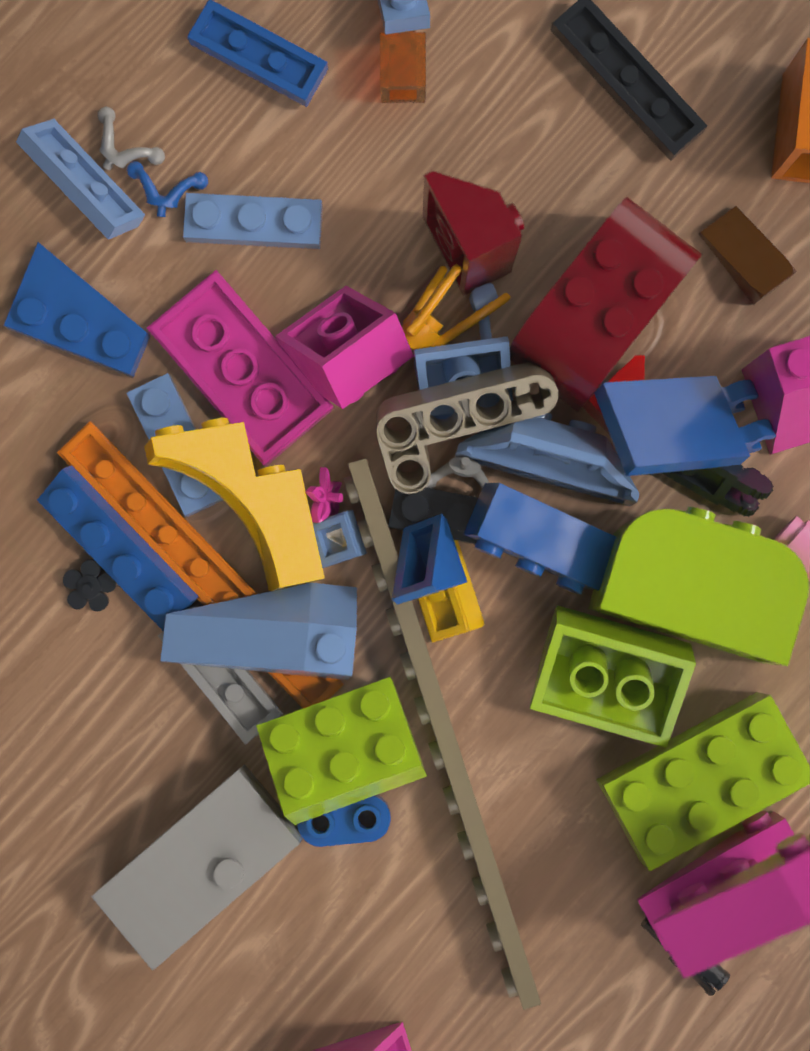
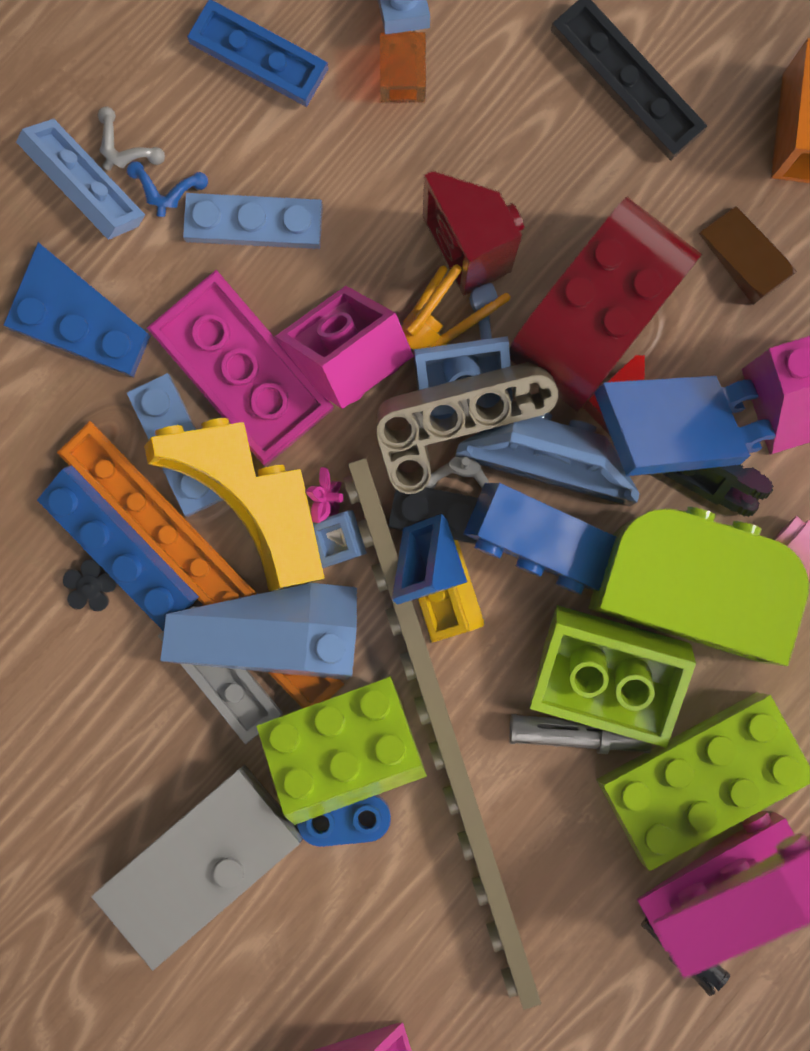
none -> flat silver pin [509,714,652,754]

